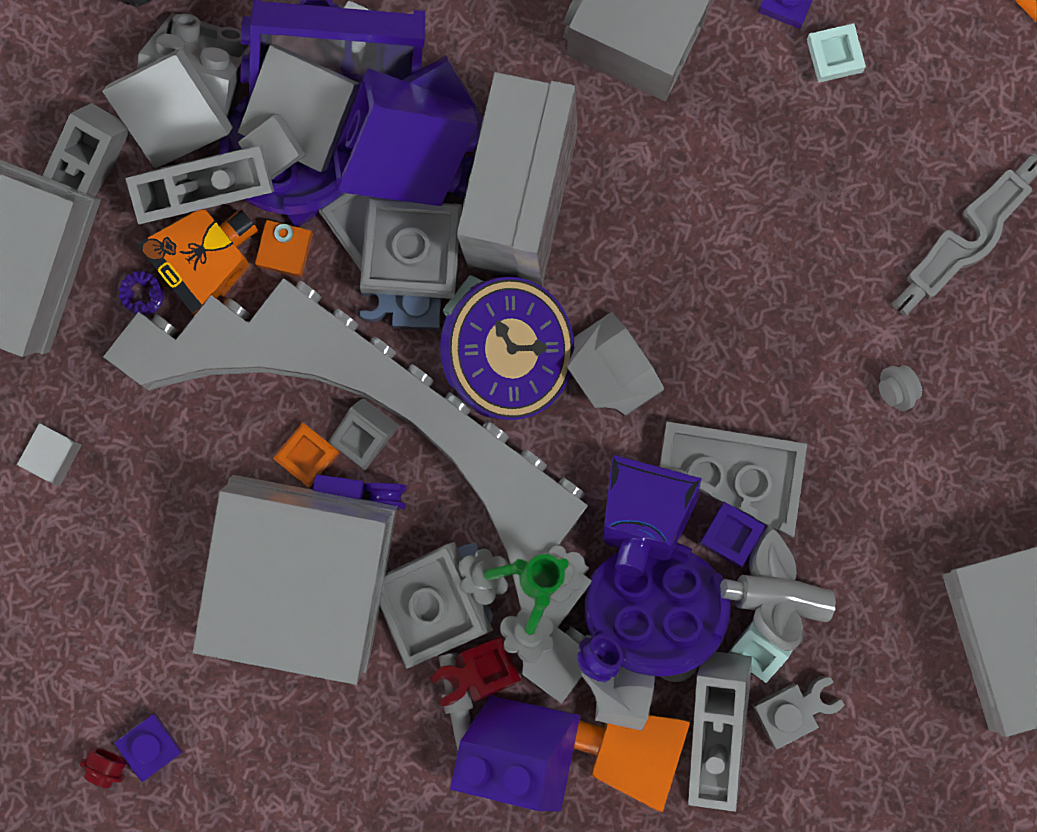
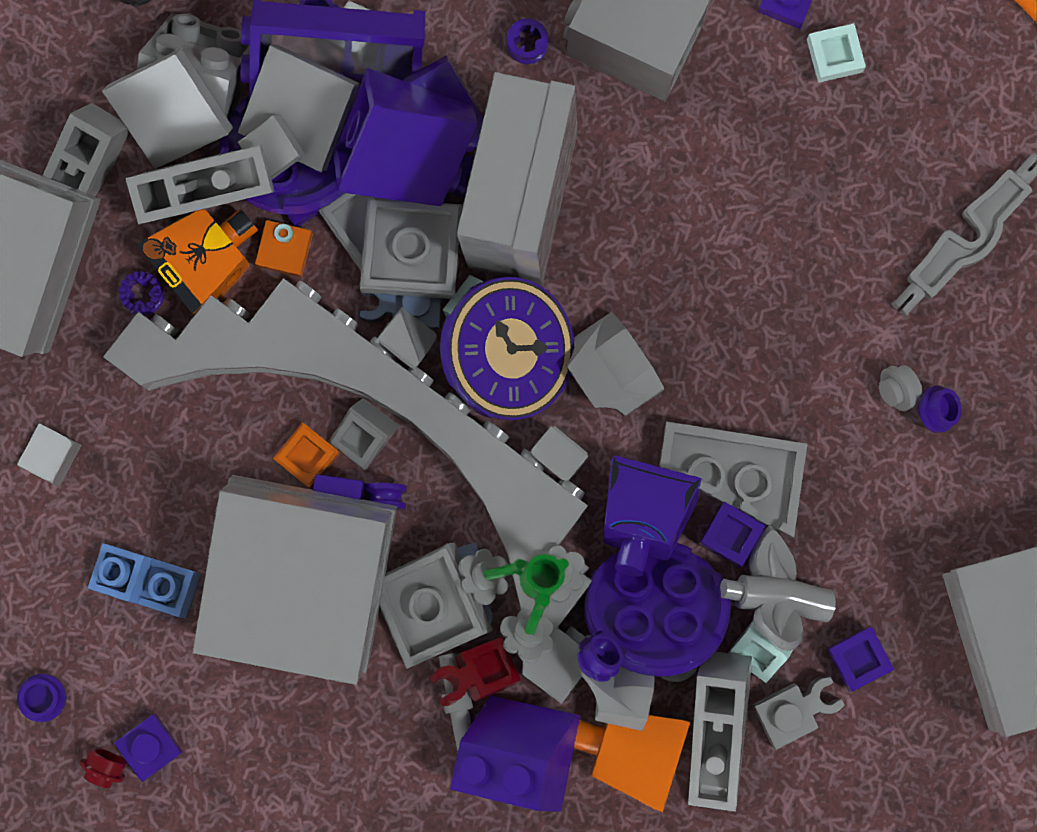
none -> dark purple plate [17,674,67,722]
none -> medium blue slope [87,543,201,619]
none -> light grey slope [378,306,437,368]
none -> dark purple bush [507,18,548,65]
none -> light grey slope [531,426,588,481]
none -> dark purple plate [826,626,894,692]
none -> dark purple plate [918,385,962,433]

